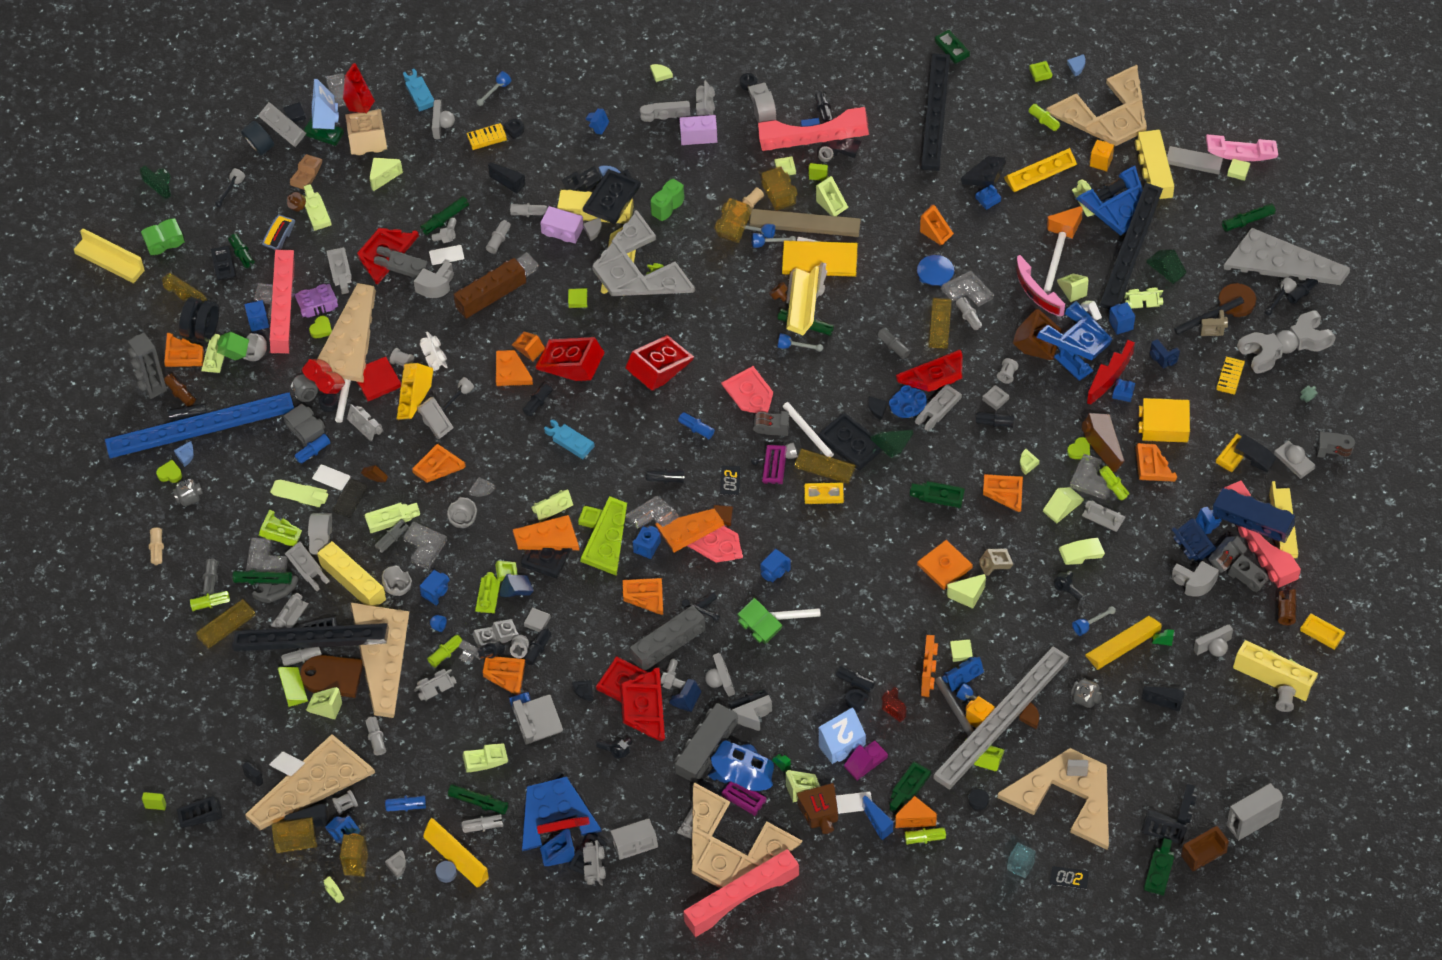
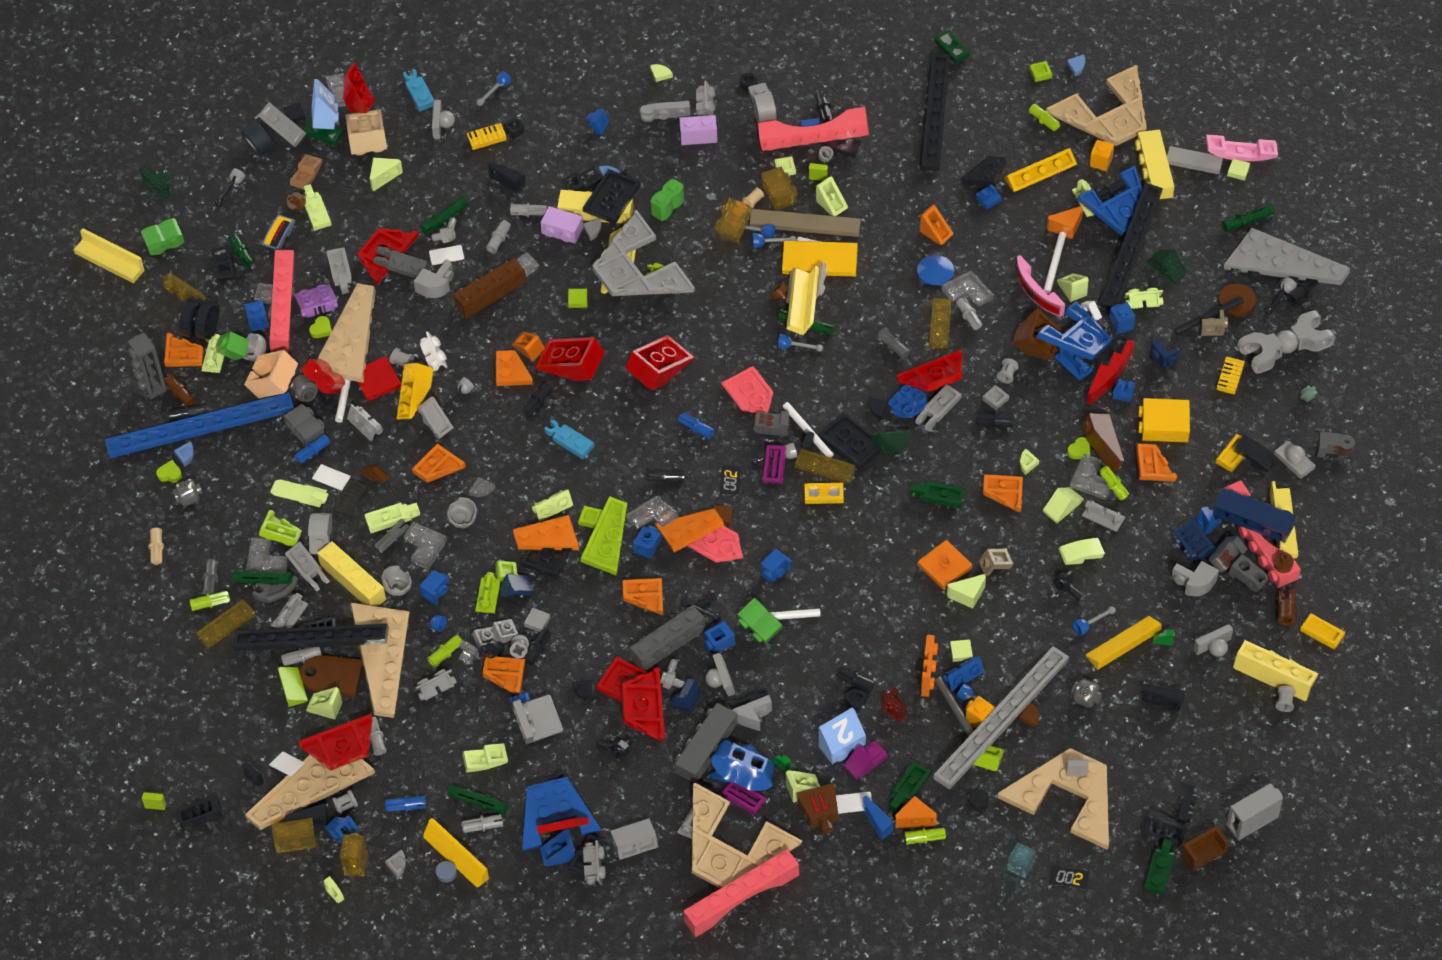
none -> light nougat piece [244,350,298,398]
none -> red wing [298,714,373,771]
none -> blue brick [703,621,735,654]
none -> black tile [802,431,815,450]
none -> reddish brown tile [1273,553,1294,573]

